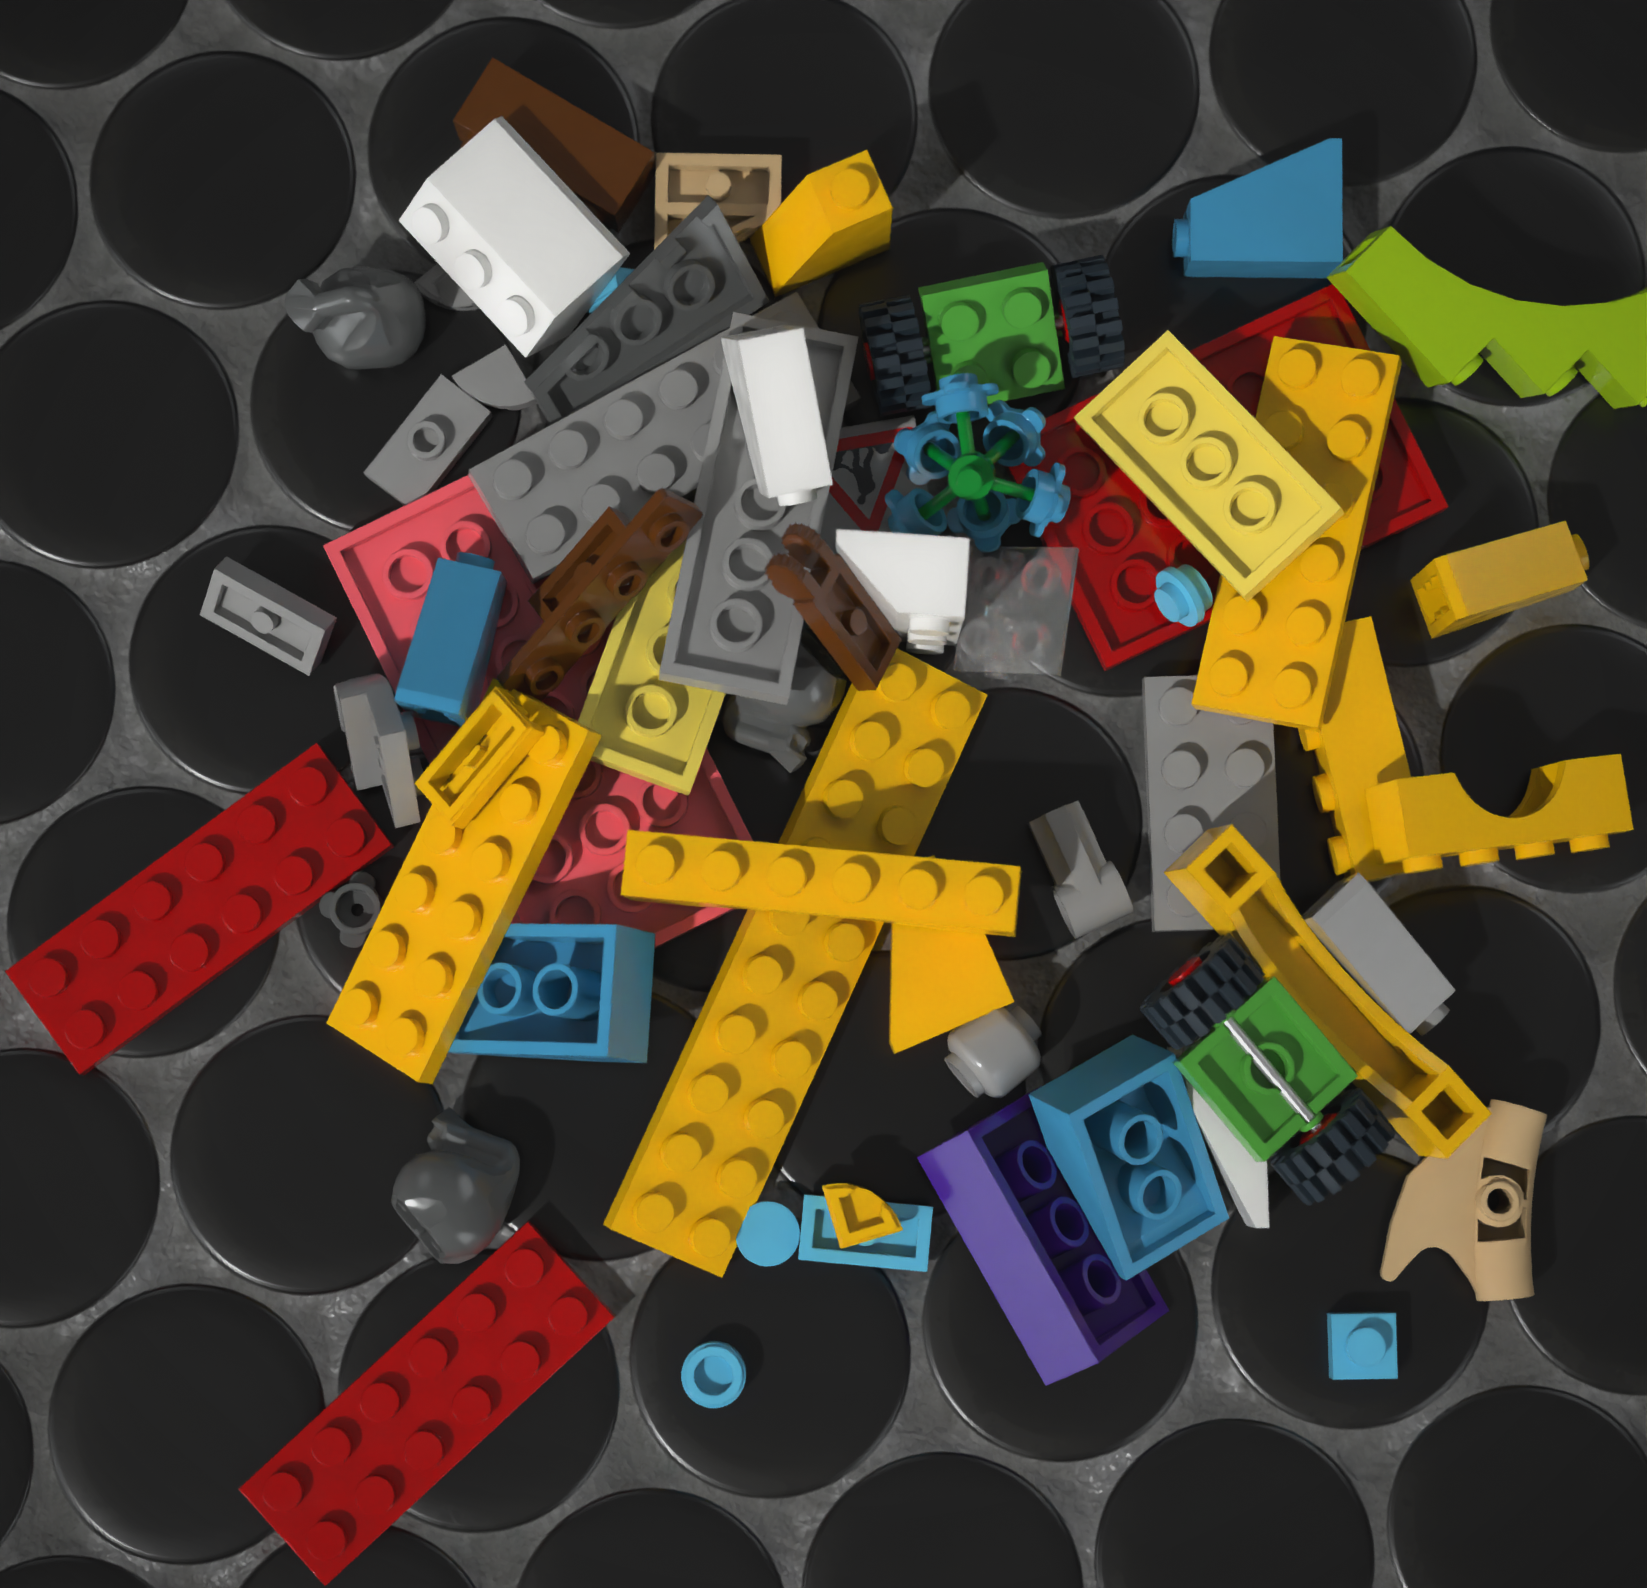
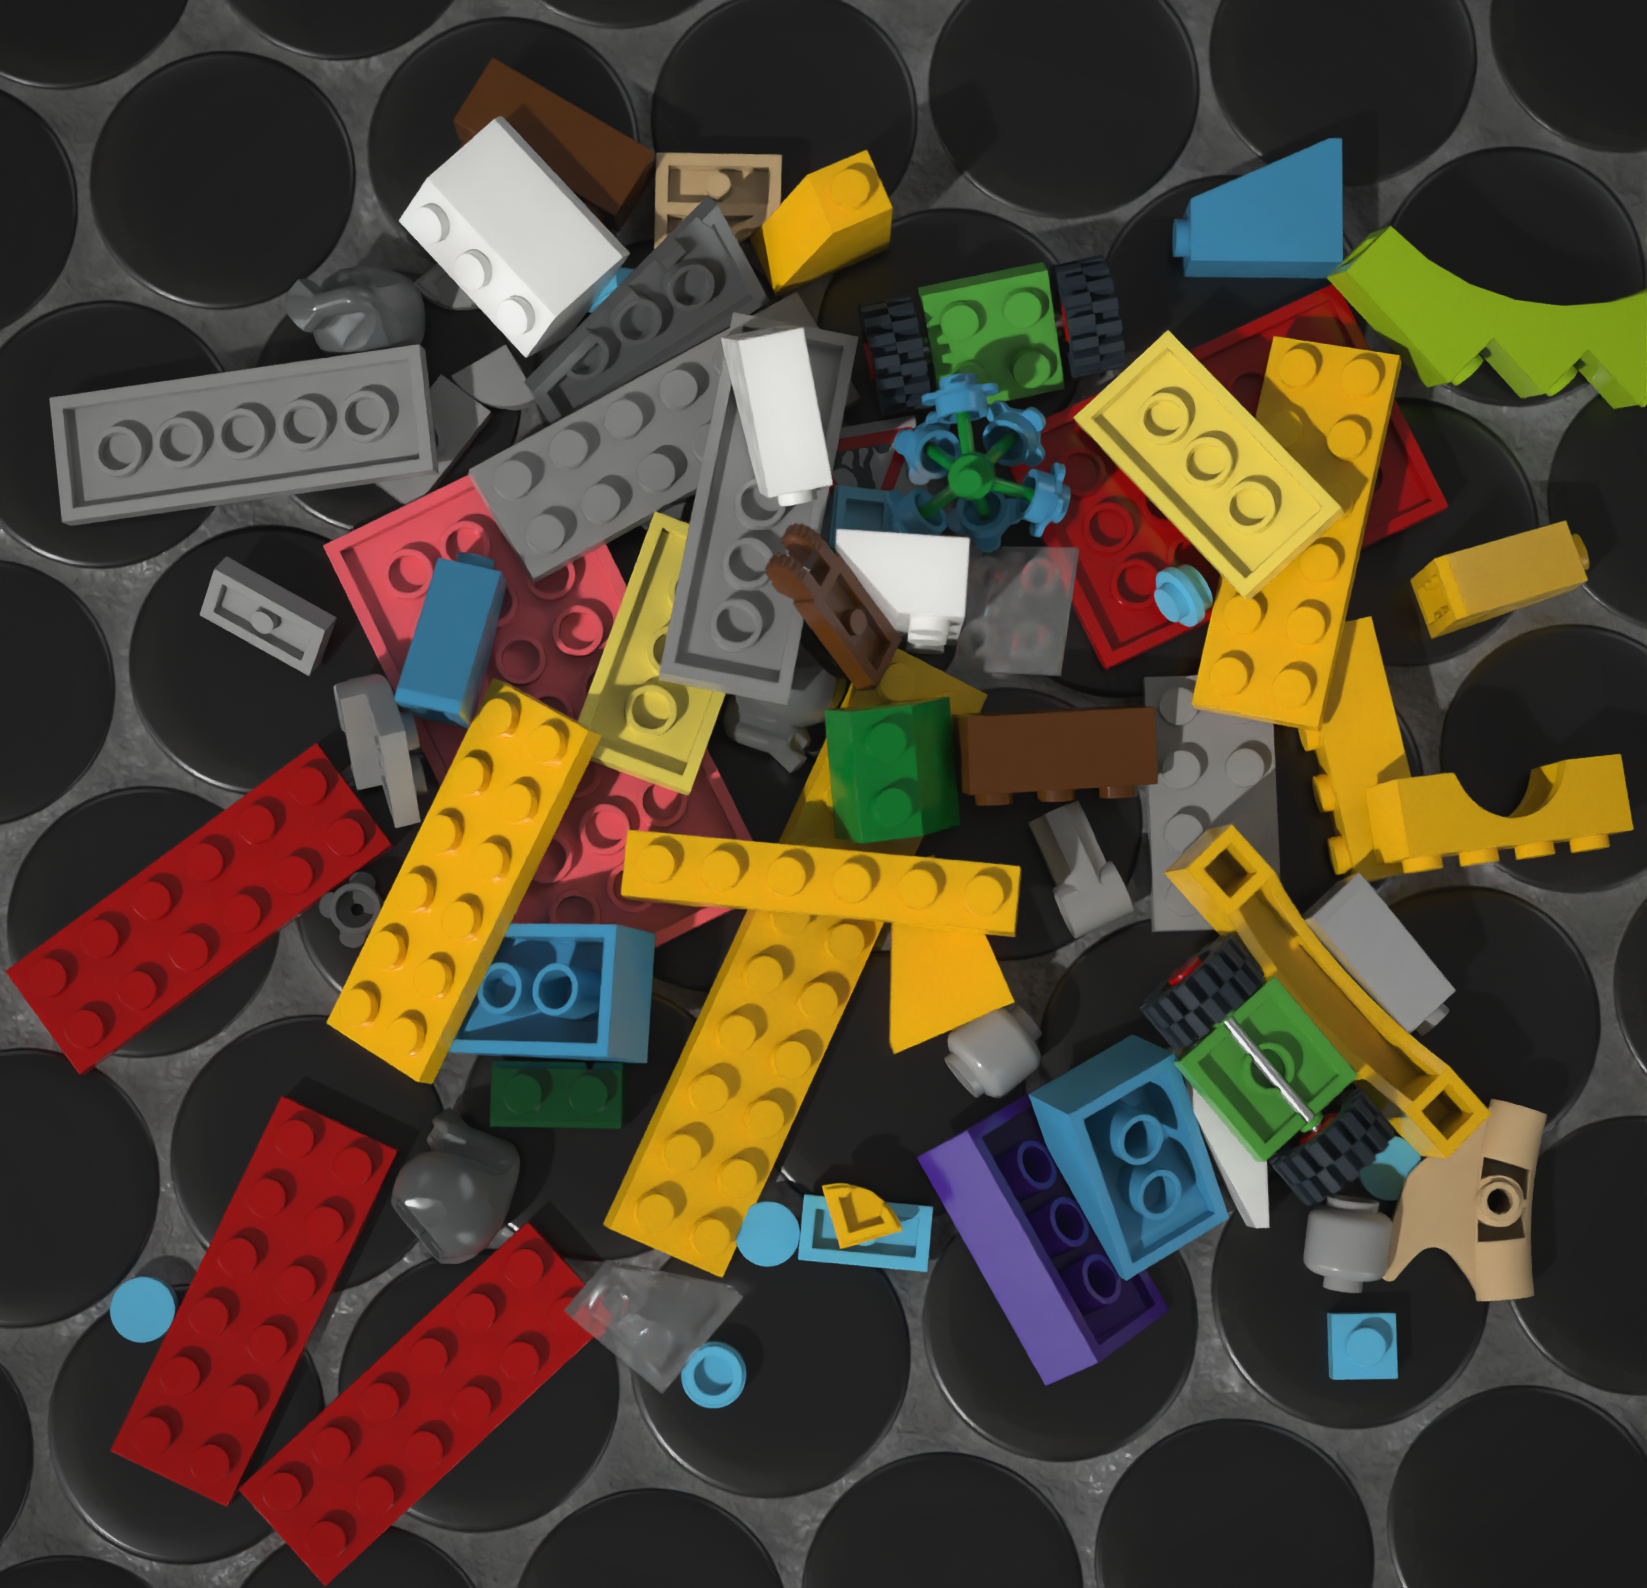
yellow tile [415,686,545,829] -> none
reddish brown bracket [497,488,703,701] -> none
none -> light grey plate [49,344,439,526]
none -> red plate [110,1096,400,1507]
none -> medium azure tile [110,1276,179,1342]
none -> dark green brick [490,1061,627,1129]
none -> clear wing [564,1260,743,1394]
none -> green slope [824,697,960,844]
none -> medium azure tile [827,485,892,552]
none -> reddish brown brick [952,704,1158,806]
none -> light grey head [1303,1194,1393,1293]
none -> medium azure tile [1357,1136,1421,1200]

